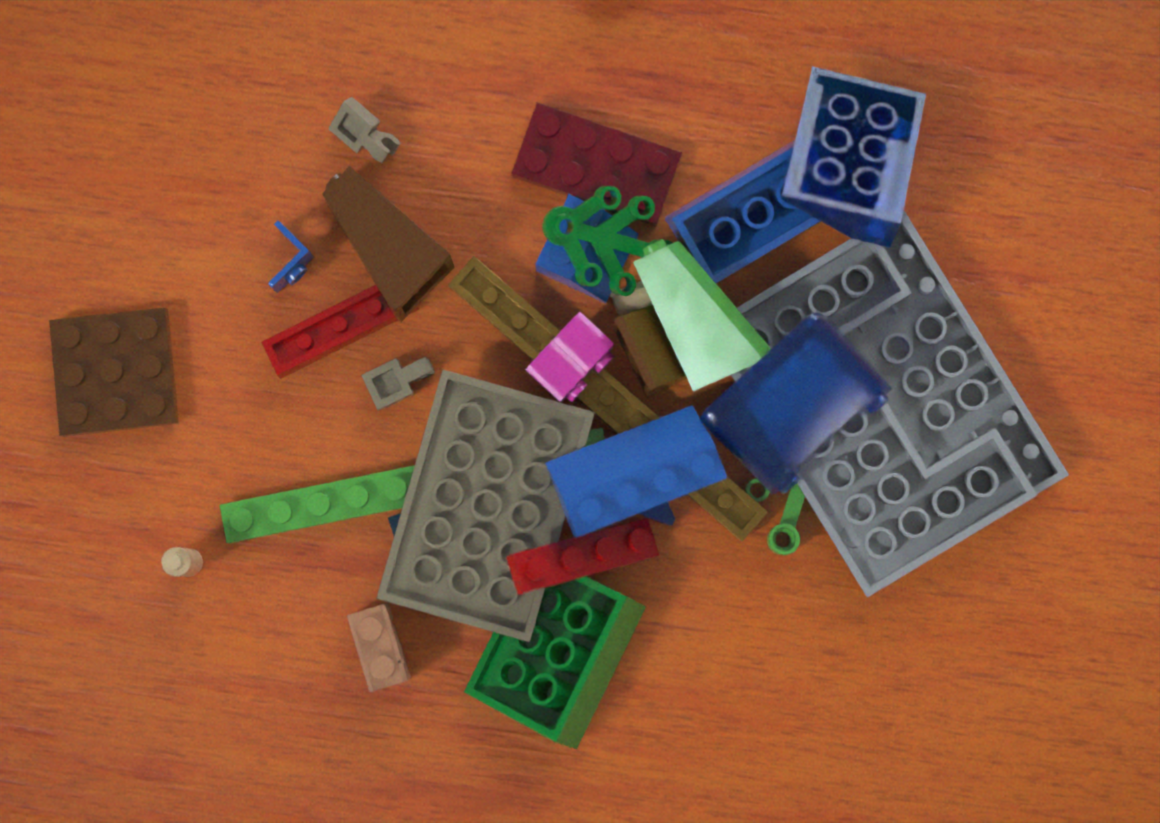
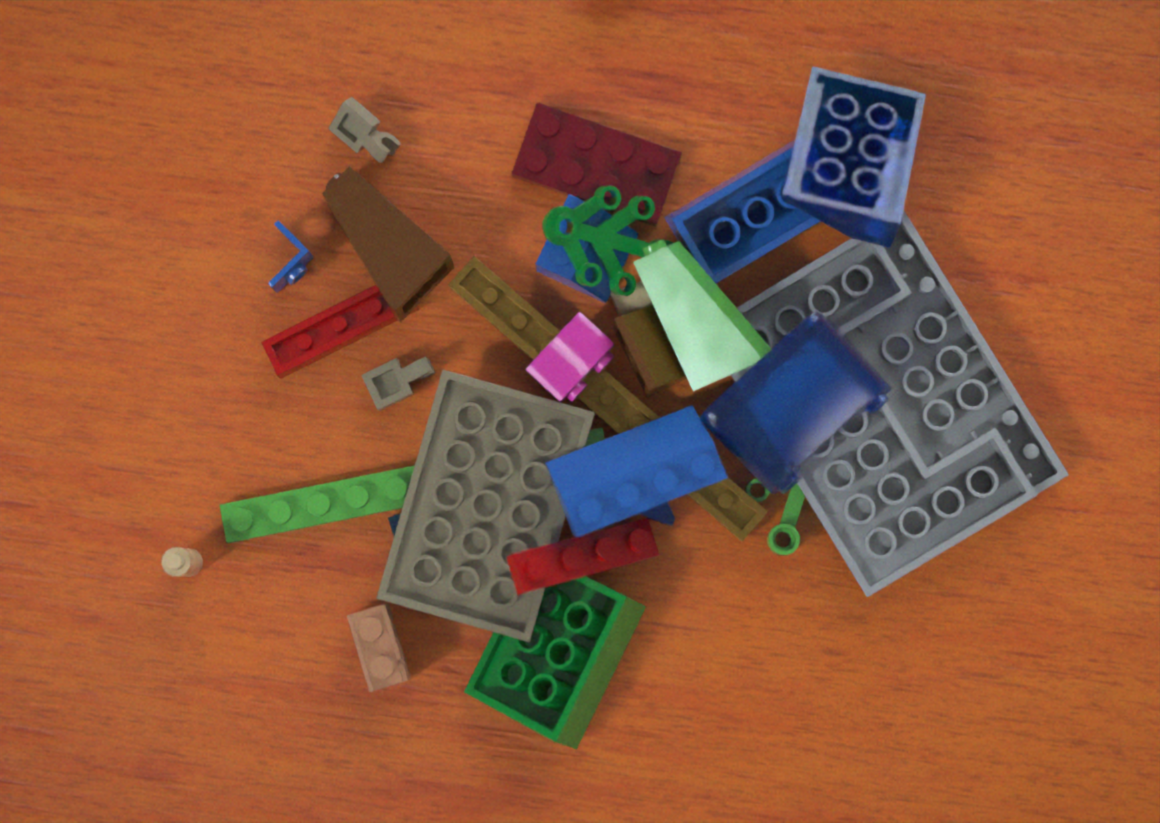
reddish brown plate [49,307,179,437] -> none

